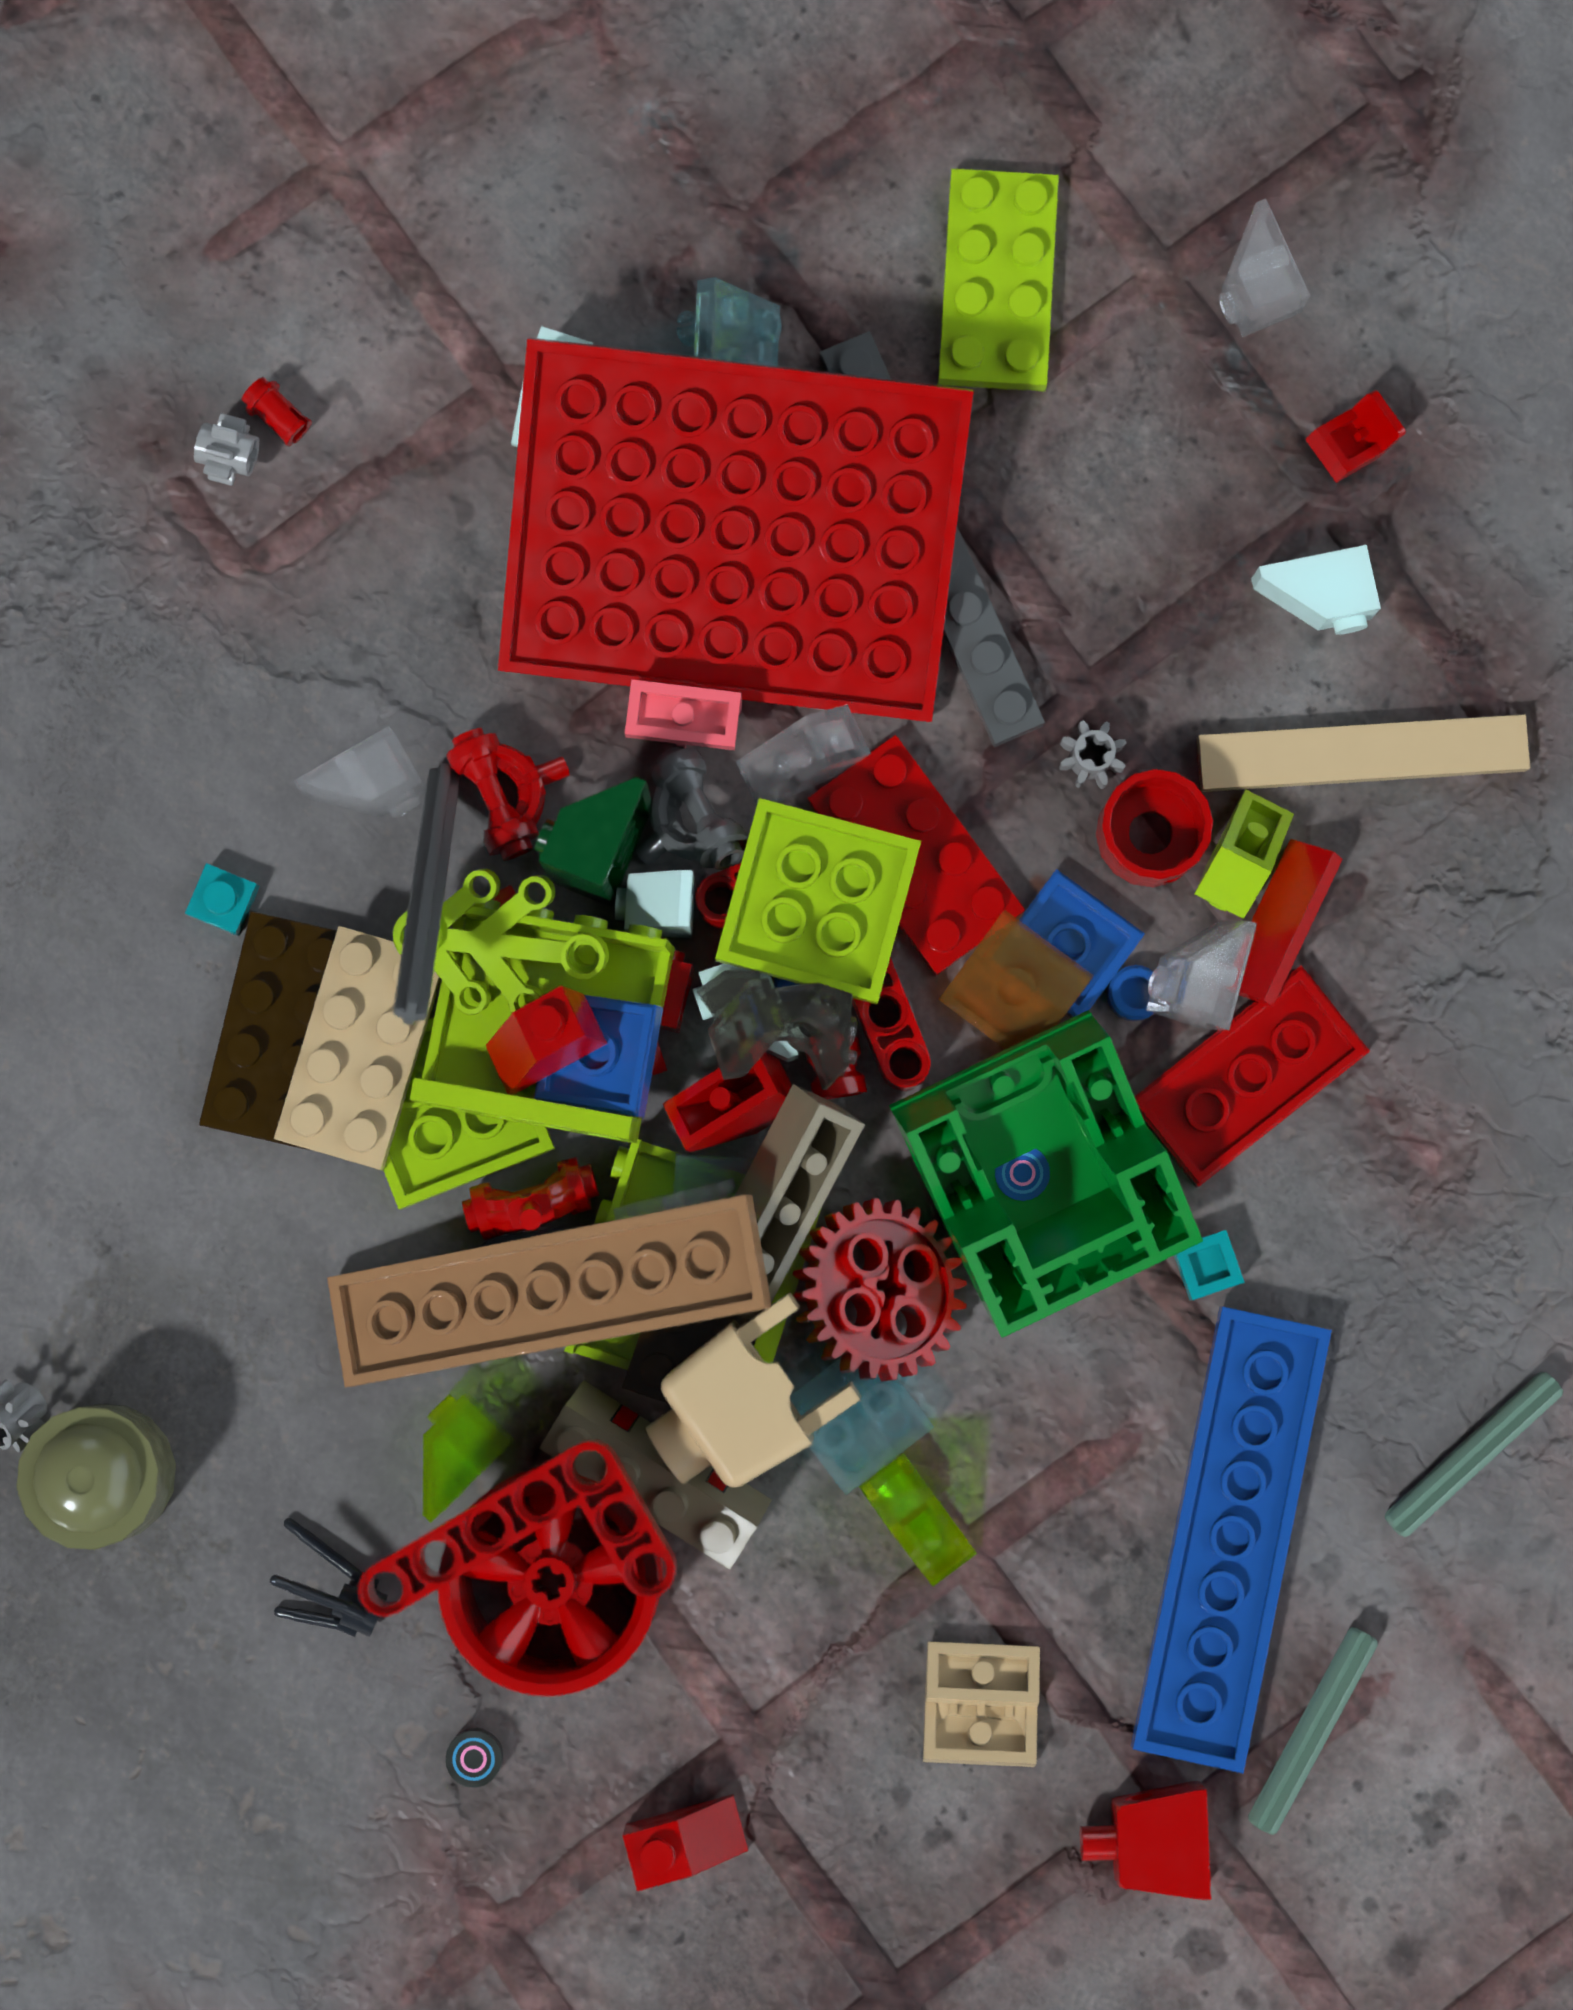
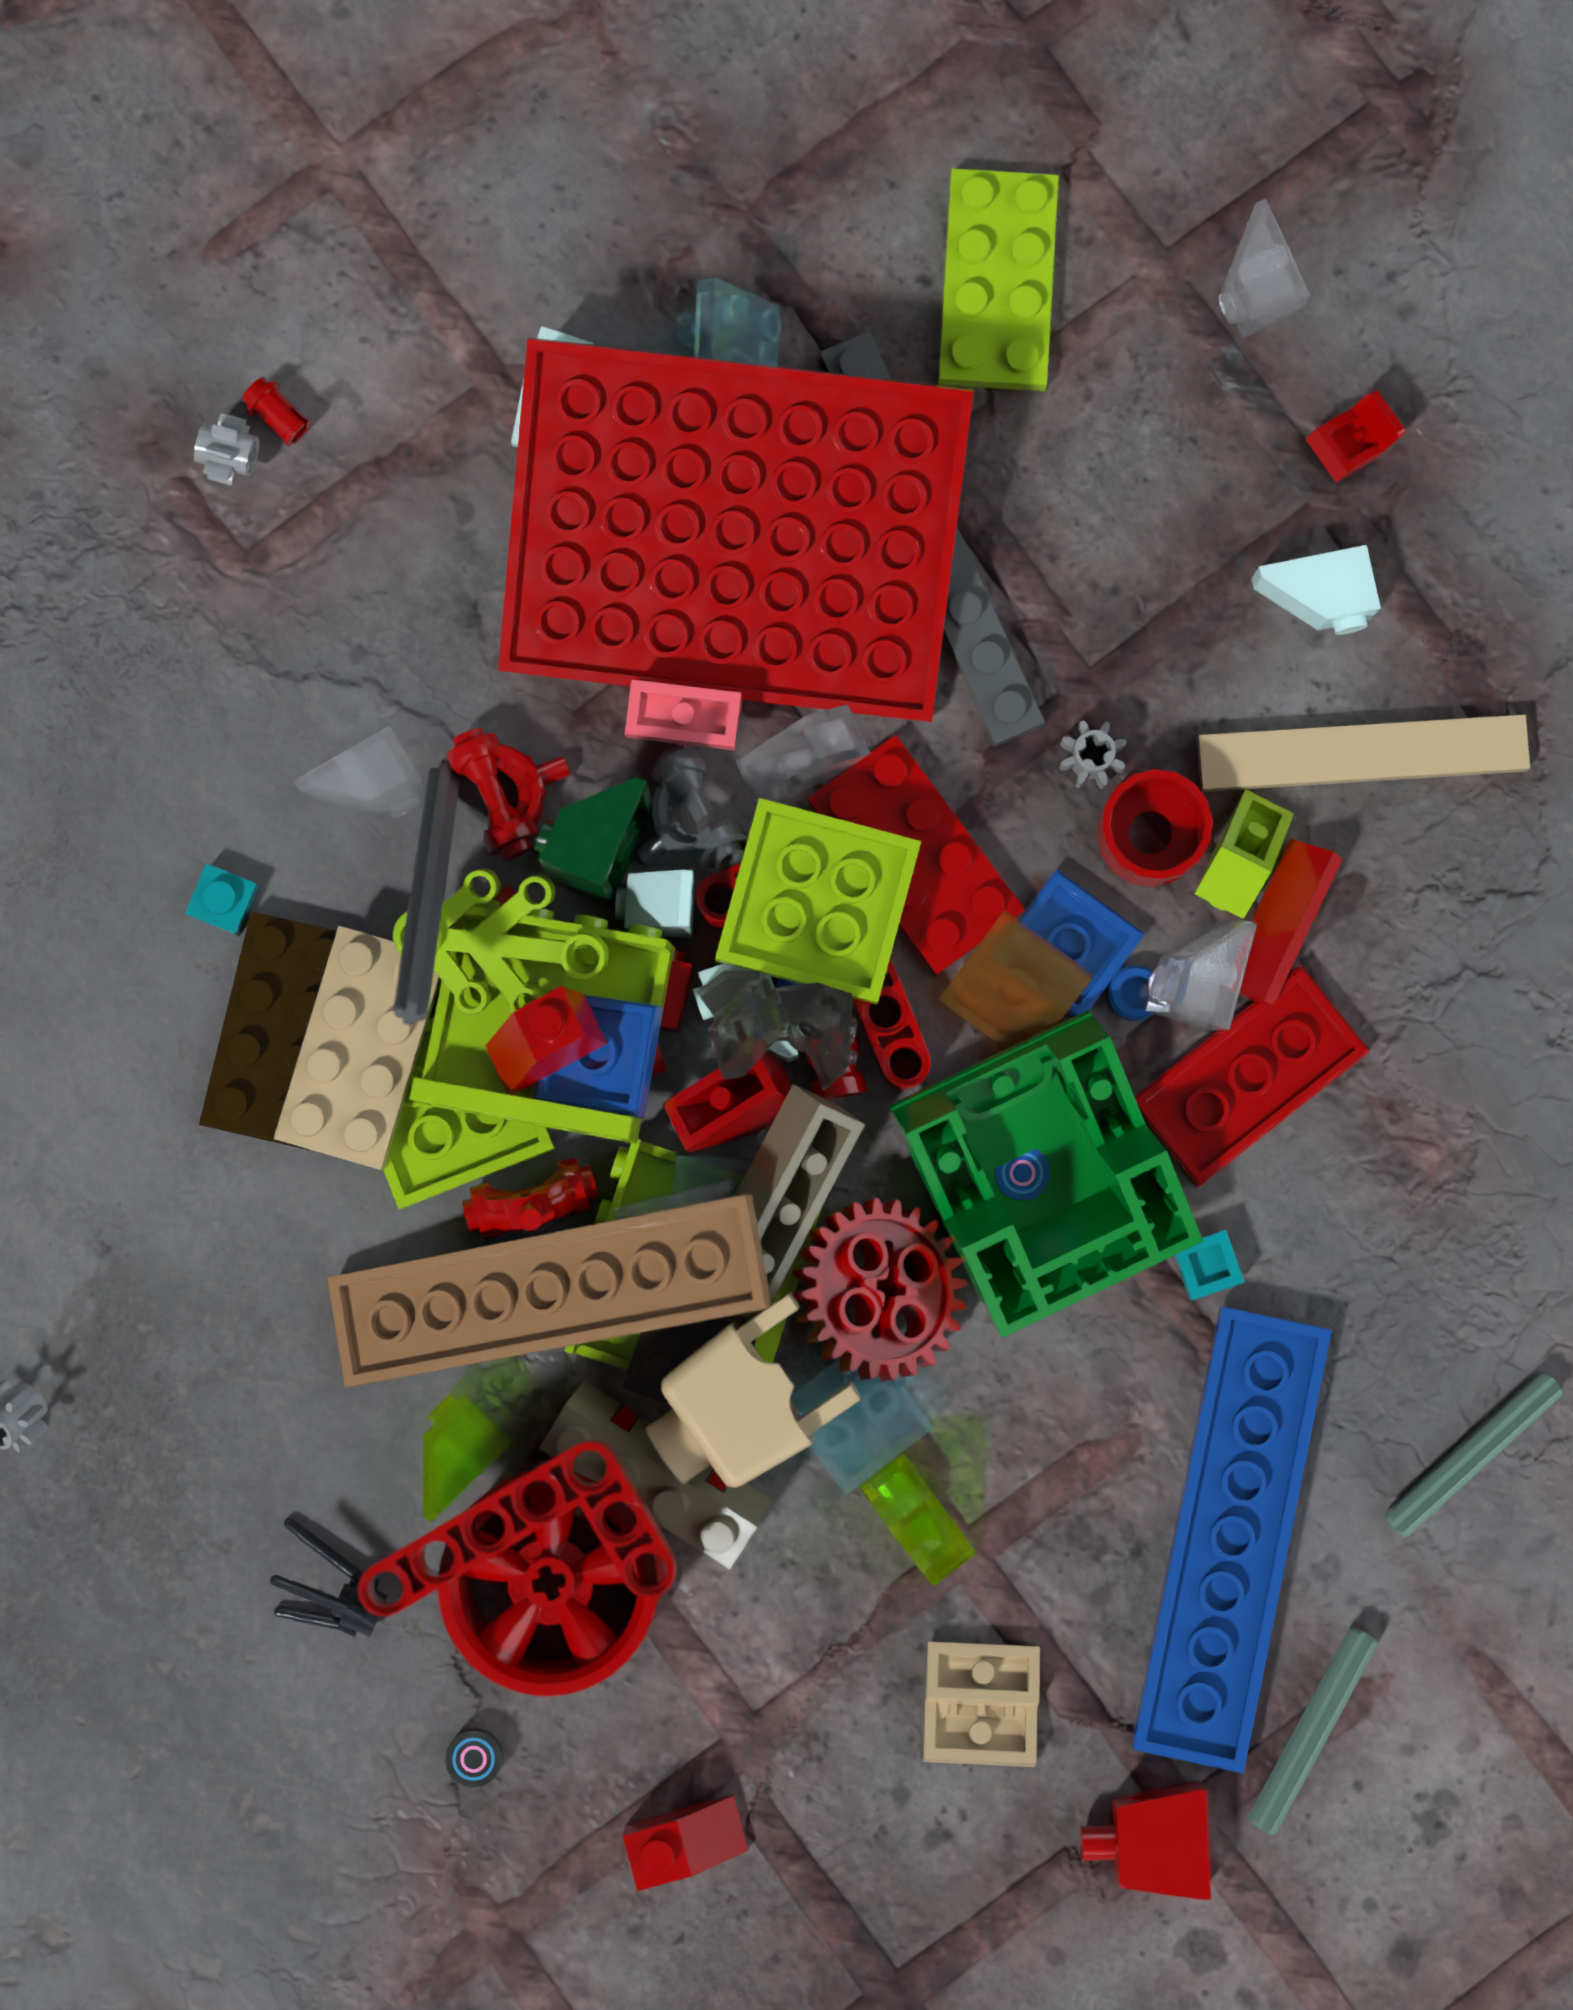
olive piece [16,1404,176,1550] -> none

